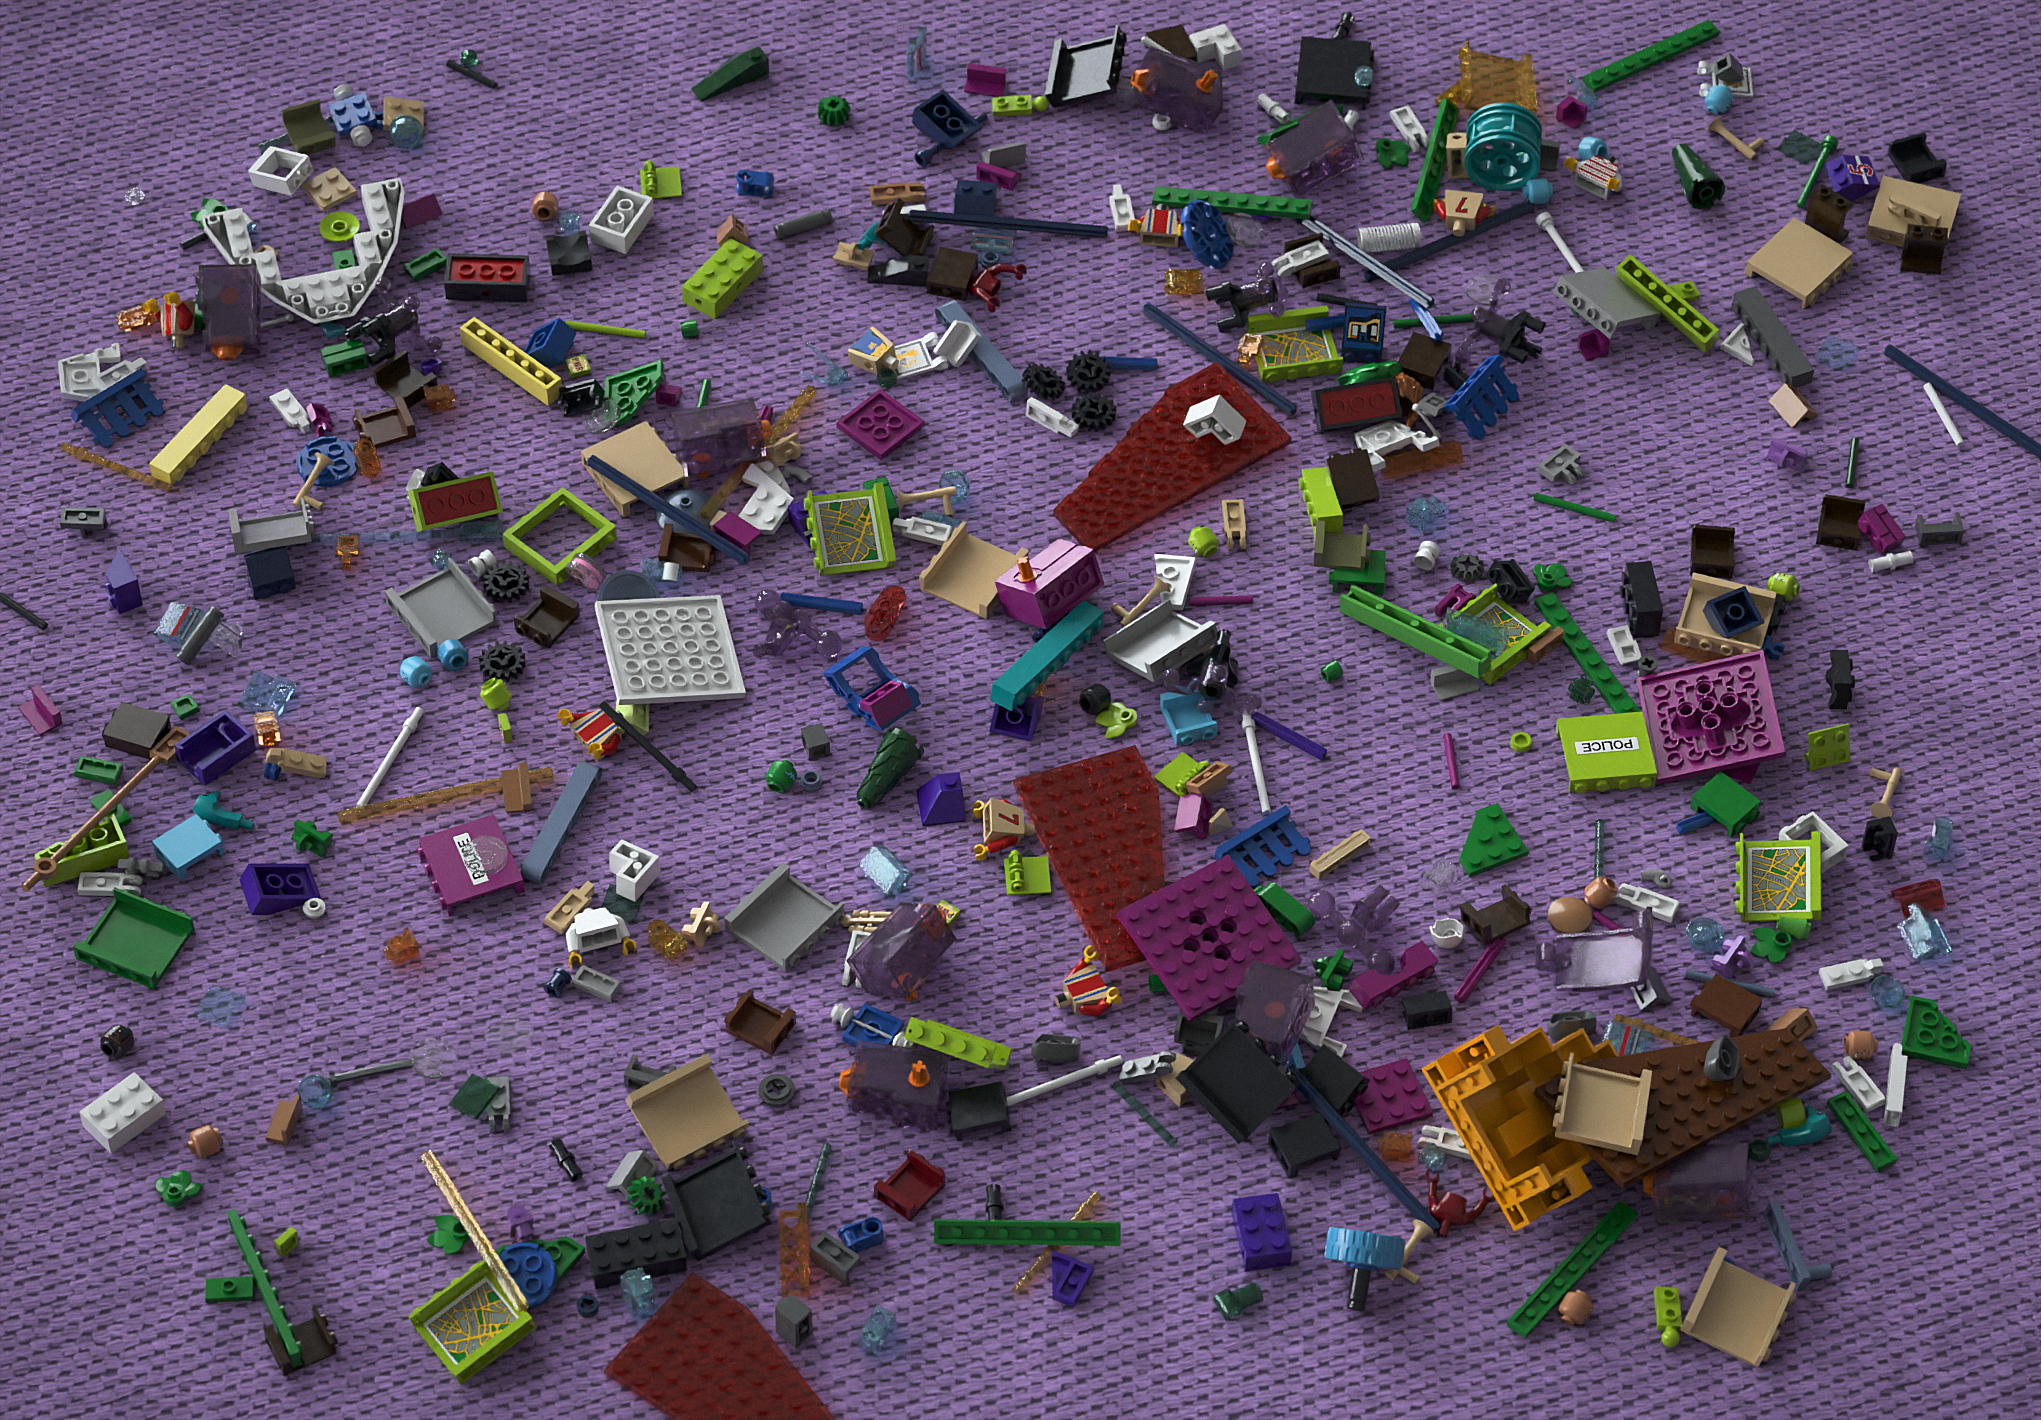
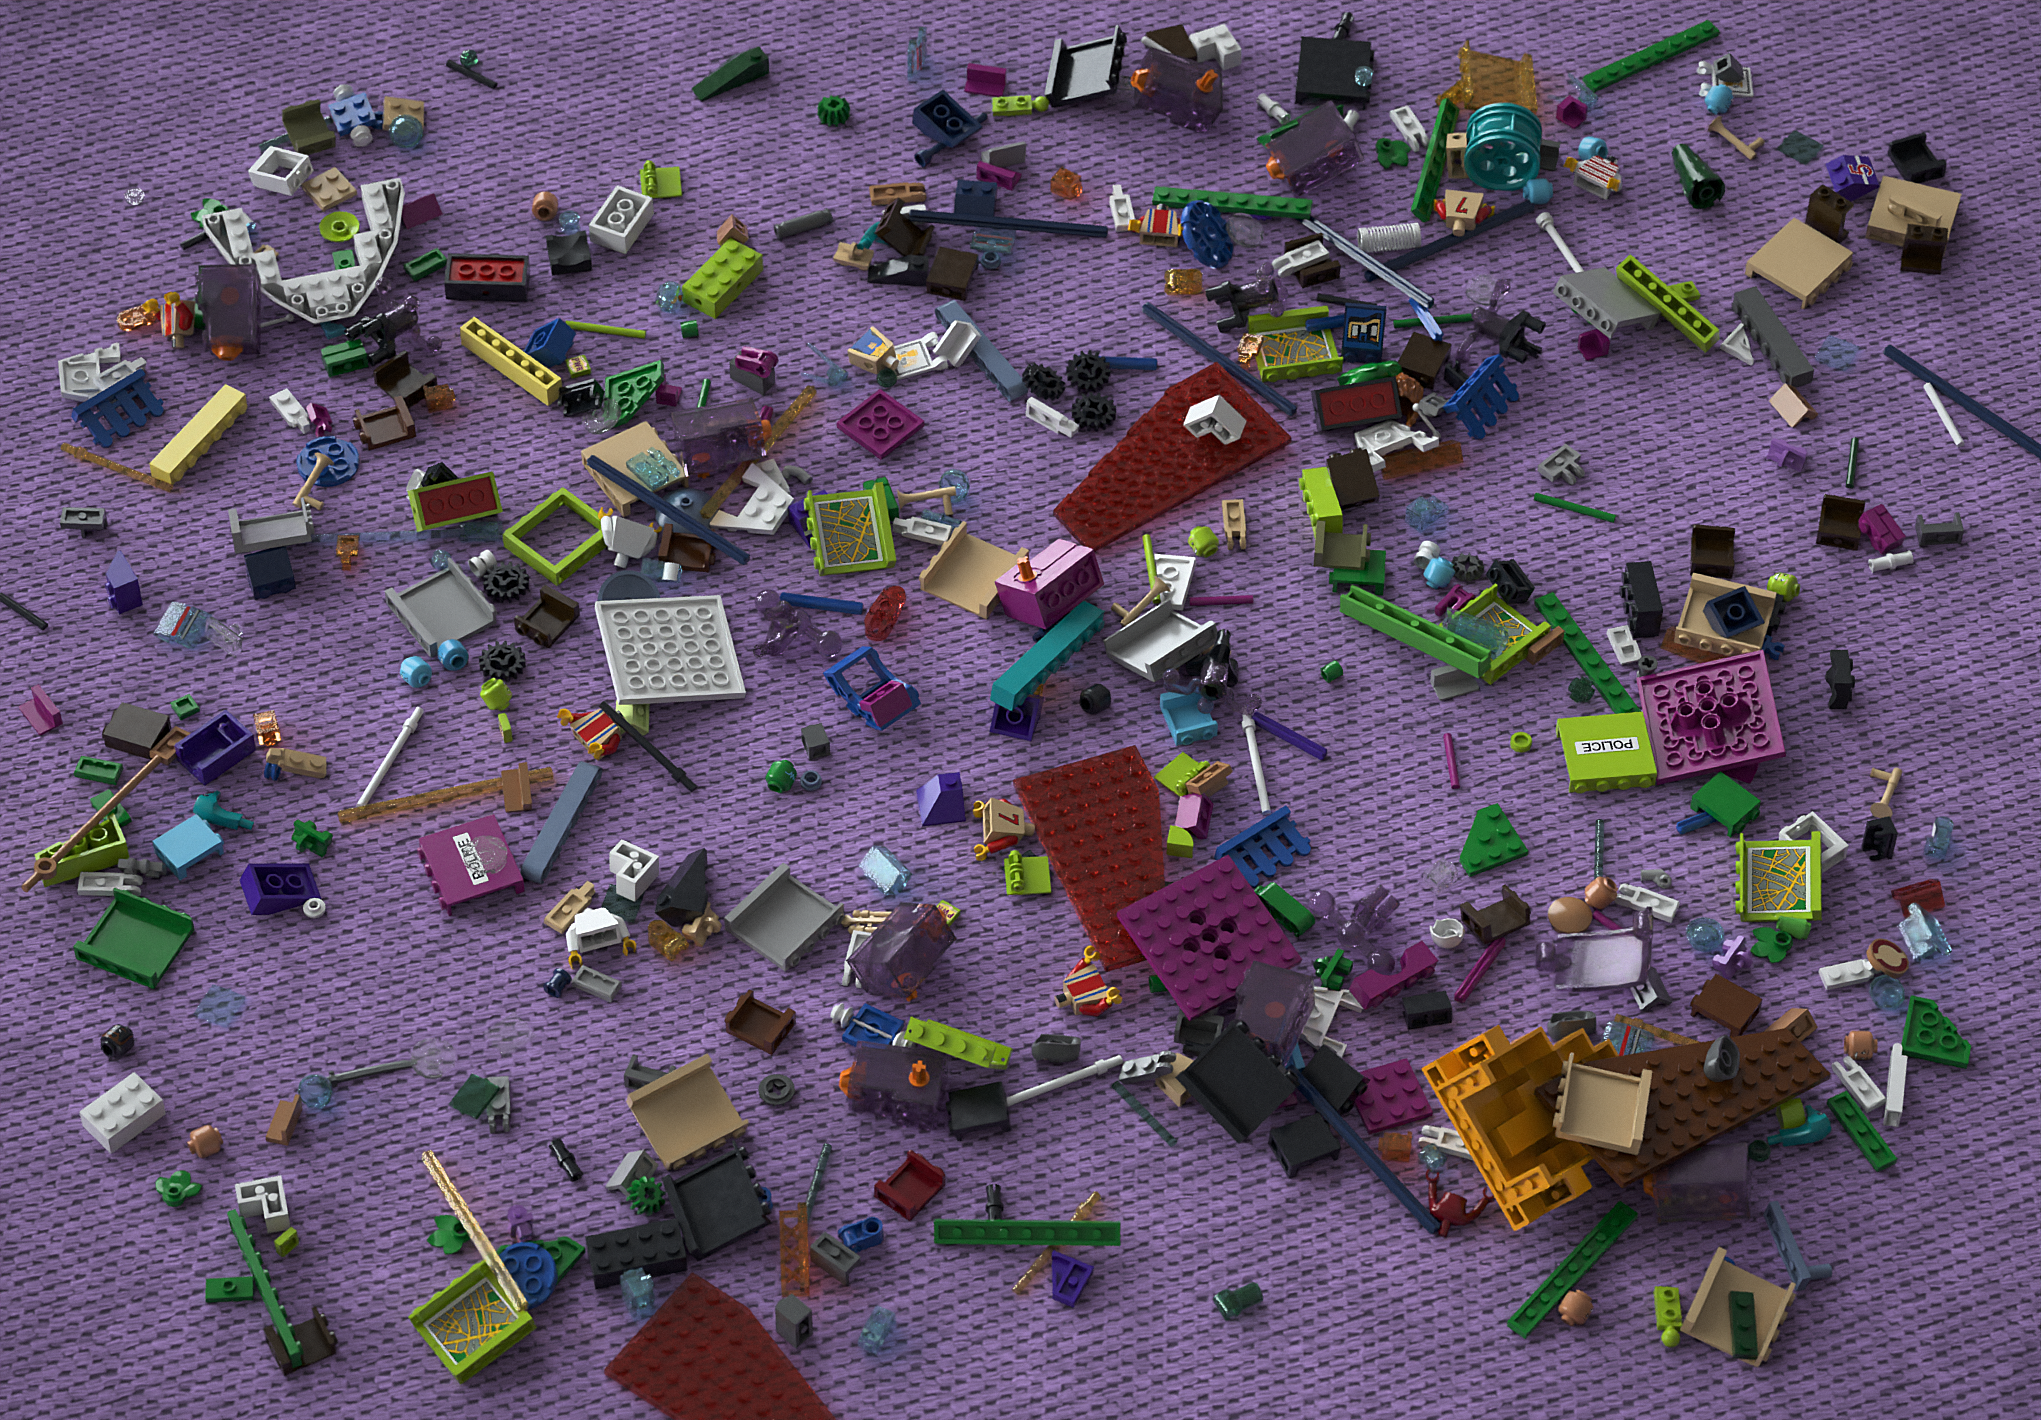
dark grey axle [176,606,224,665] -> none
clear light blue slope [237,670,297,718] -> none
clear orange plate [353,438,381,478] -> none
clear orange brick [383,927,420,966] -> none
dark purple tile [421,359,442,374] -> none
clear head [565,553,606,592] -> none
dark blue bush [577,1295,599,1318] -> none
magenta panel [713,512,761,555] -> none
blue piece [736,170,775,197] -> none
tan hips [764,433,802,467] -> none
dark green cone [856,728,924,809] -> none
dark red piece [969,264,1027,313] -> none
lime plate [1095,702,1138,739] -> none
white plate [1152,112,1172,130] -> none
tan slope [1208,808,1233,835] -> none
dark purple piece [1232,1193,1292,1272] -> none
tan piece [1310,829,1371,880] -> none
dark azure wheel [1325,1227,1405,1311] -> none
tan piece [1385,1220,1434,1285] -> none
green plate [1533,563,1573,592] -> none
sand blue bar [1685,970,1775,998] -> none
green piece [1797,135,1839,209] -> none
lime hinge [1804,723,1851,771] -> none
none -> white brick [235,1176,291,1233]
none -> white torso [598,507,662,569]
none -> clear light blue plate [626,447,680,491]
none -> black wedge [654,848,709,926]
none -> clear light blue head [655,281,683,313]
none -> dark grey panel [729,351,775,395]
none -> magenta piece [735,346,779,378]
none -> clear orange brick [1050,167,1083,201]
none -> lime bar [1142,534,1161,604]
none -> lime brick [1166,825,1193,858]
none -> medium azure head [1424,556,1455,589]
none -> dark green plate [1728,1291,1758,1360]
none -> tile [1866,938,1909,979]

